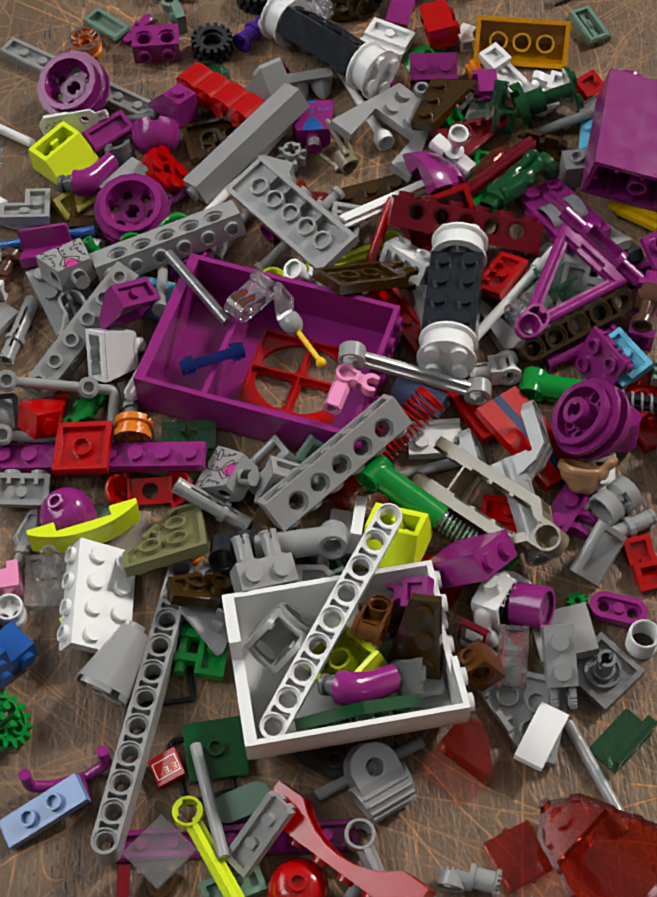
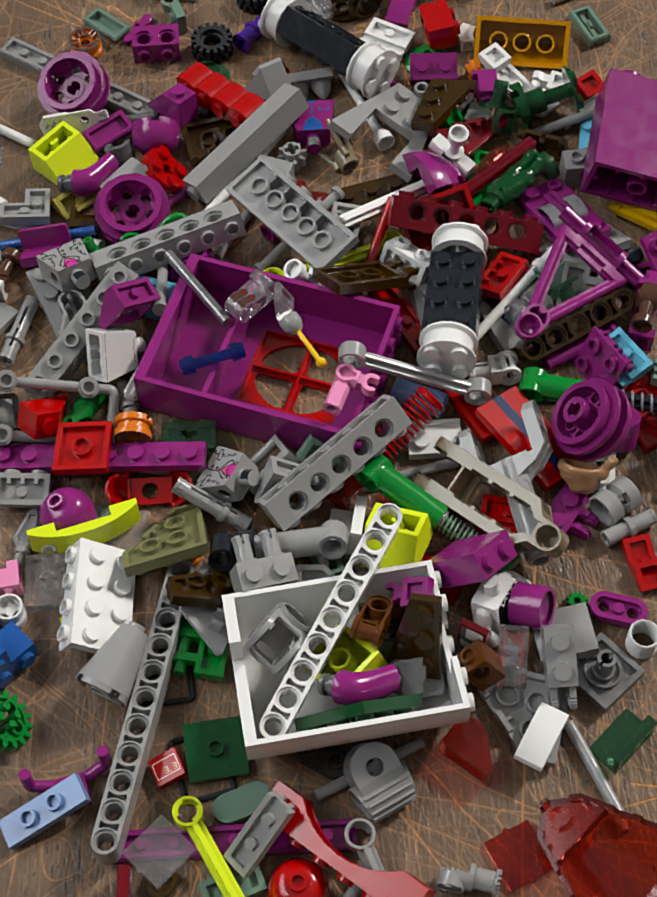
light grey bar [189,742,230,860] -> none
light grey tile [569,519,627,587] -> none

